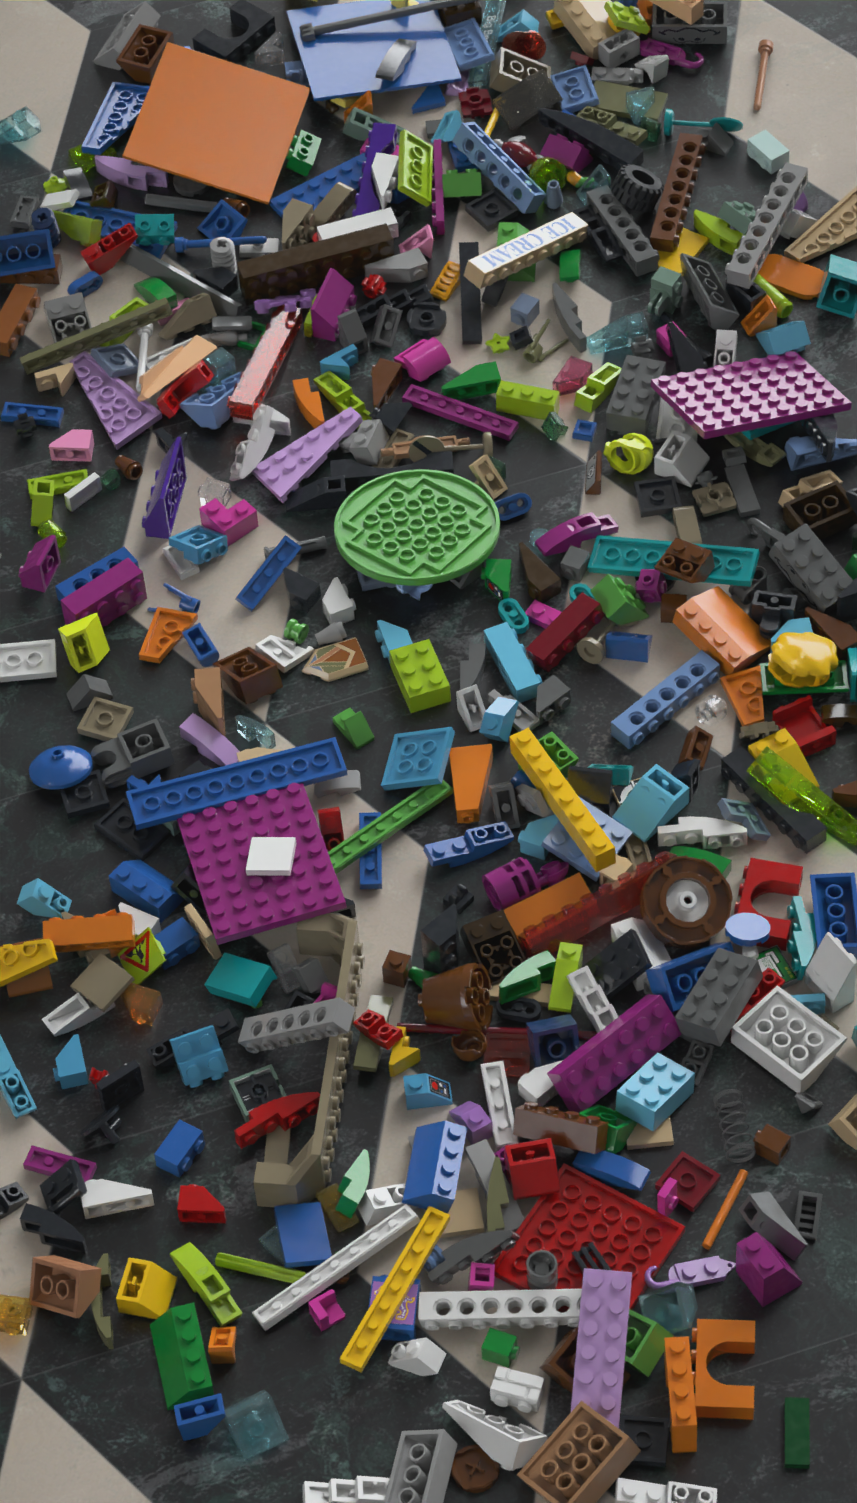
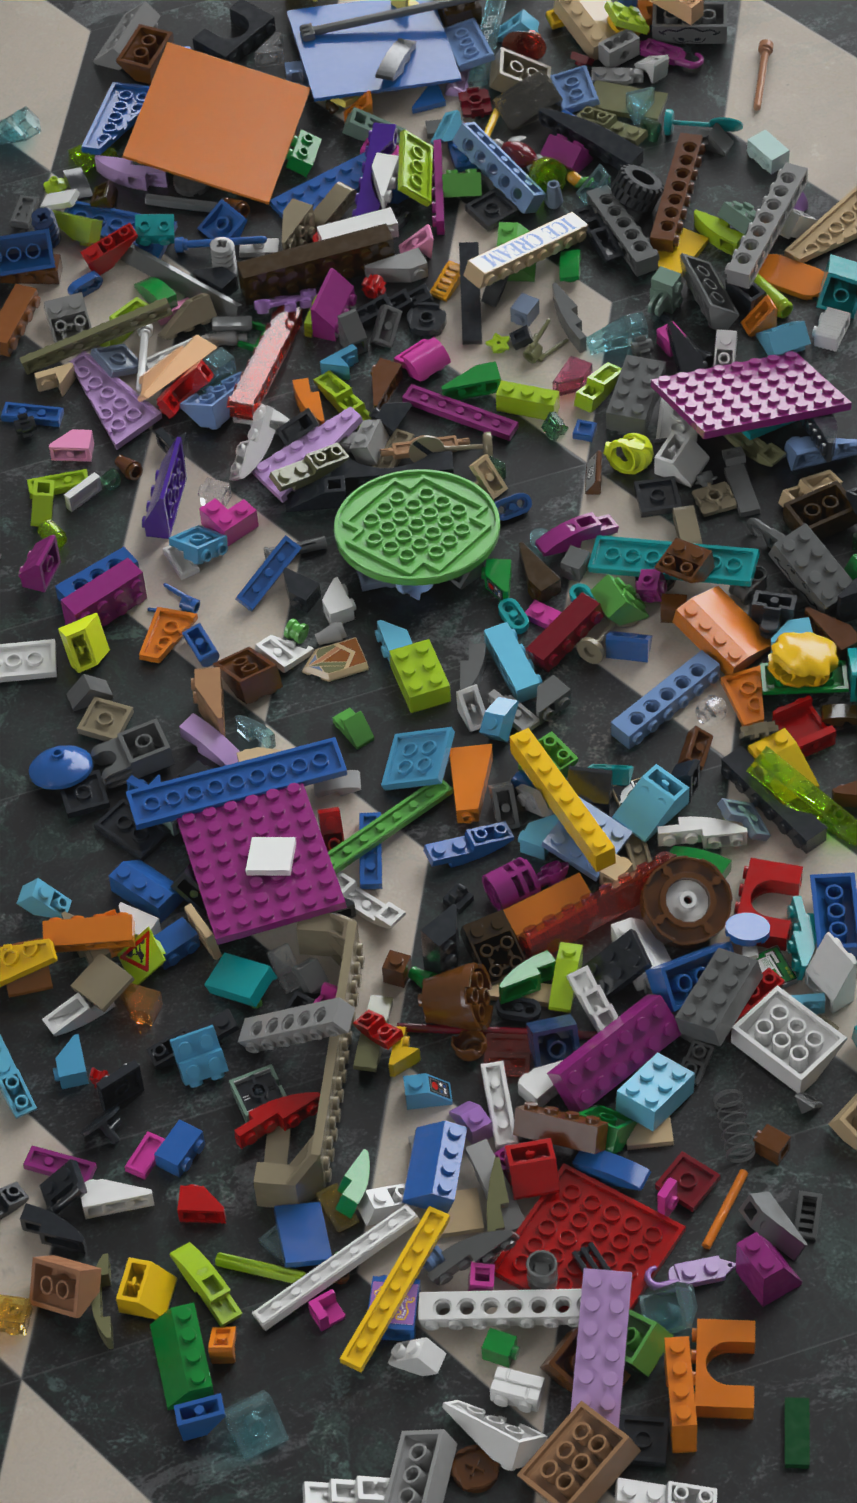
none -> dark pink tile [124,1131,165,1180]
none -> olive slope [269,442,349,492]
none -> black slope [276,408,320,446]
none -> white slope [336,871,406,929]
none -> white brick [812,307,850,352]

